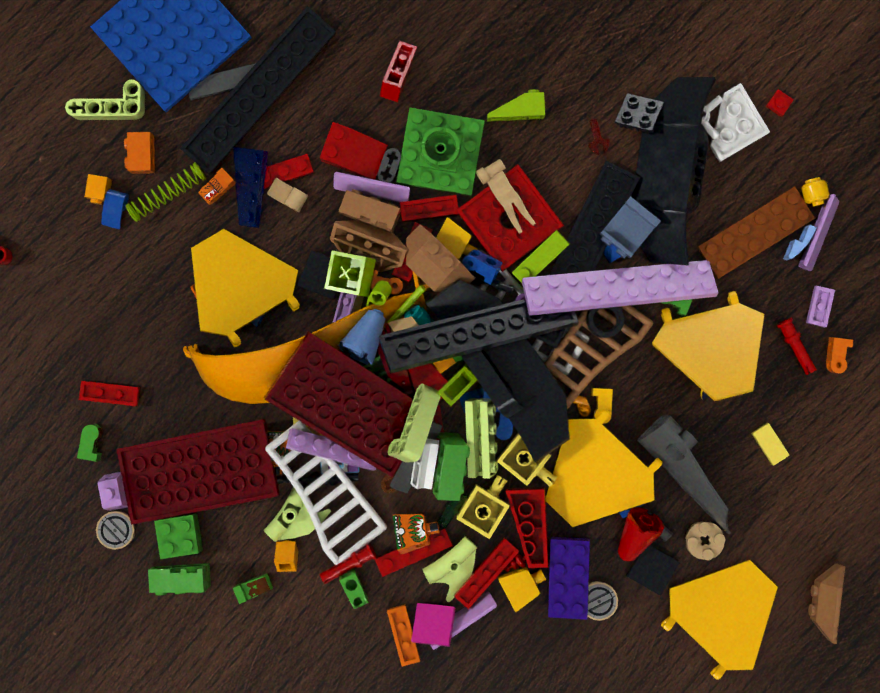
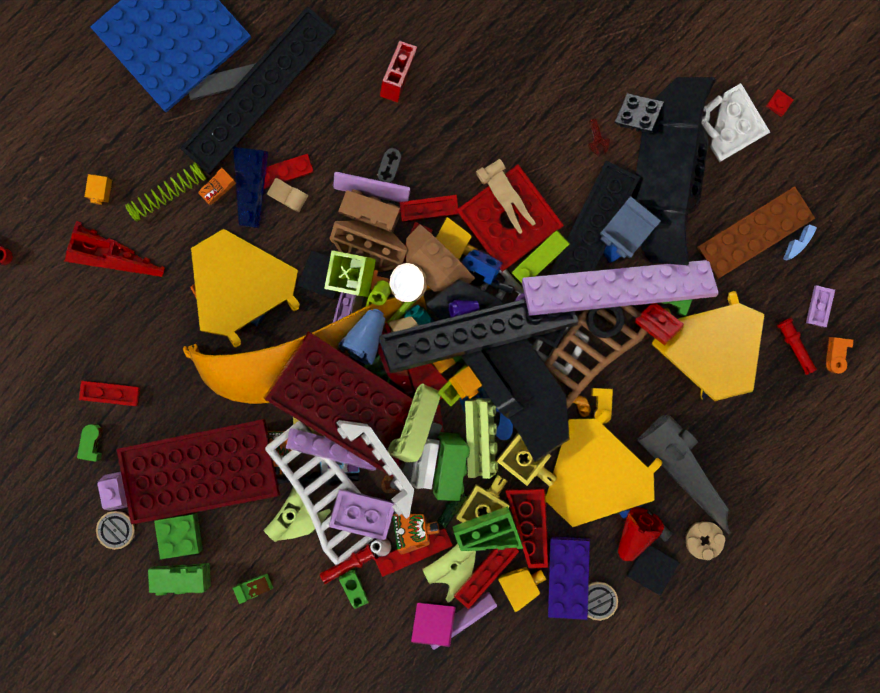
yellowish green beam [65,80,145,120] -> none
blue panel [101,189,129,229] -> none
orange brick [124,132,155,174] -> none
light orange brick [274,540,298,572] -> none
red slope [320,122,388,180] -> none
orange plate [387,604,420,667] -> none
bright green piece [396,108,485,196] -> none
lime slope [487,90,545,122] -> none
red hair [504,553,526,572] -> none
yellow flag [661,560,778,680] -> none
light yellow tile [751,423,790,466] -> none
lavender slope [799,194,839,271] -> none
yellow head [802,177,830,207] -> none
medium nougat wedge [808,563,846,644] -> none
none -> red wedge [64,221,165,277]
none -> lavender plate [329,488,395,541]
none -> white slope [336,420,414,519]
none -> white cone [370,538,391,556]
none -> tile [390,263,427,302]
none -> dark purple cone [449,300,479,317]
none -> light orange brick [449,366,482,399]
none -> bright green wedge [453,506,523,551]
none -> red plate [635,303,684,346]

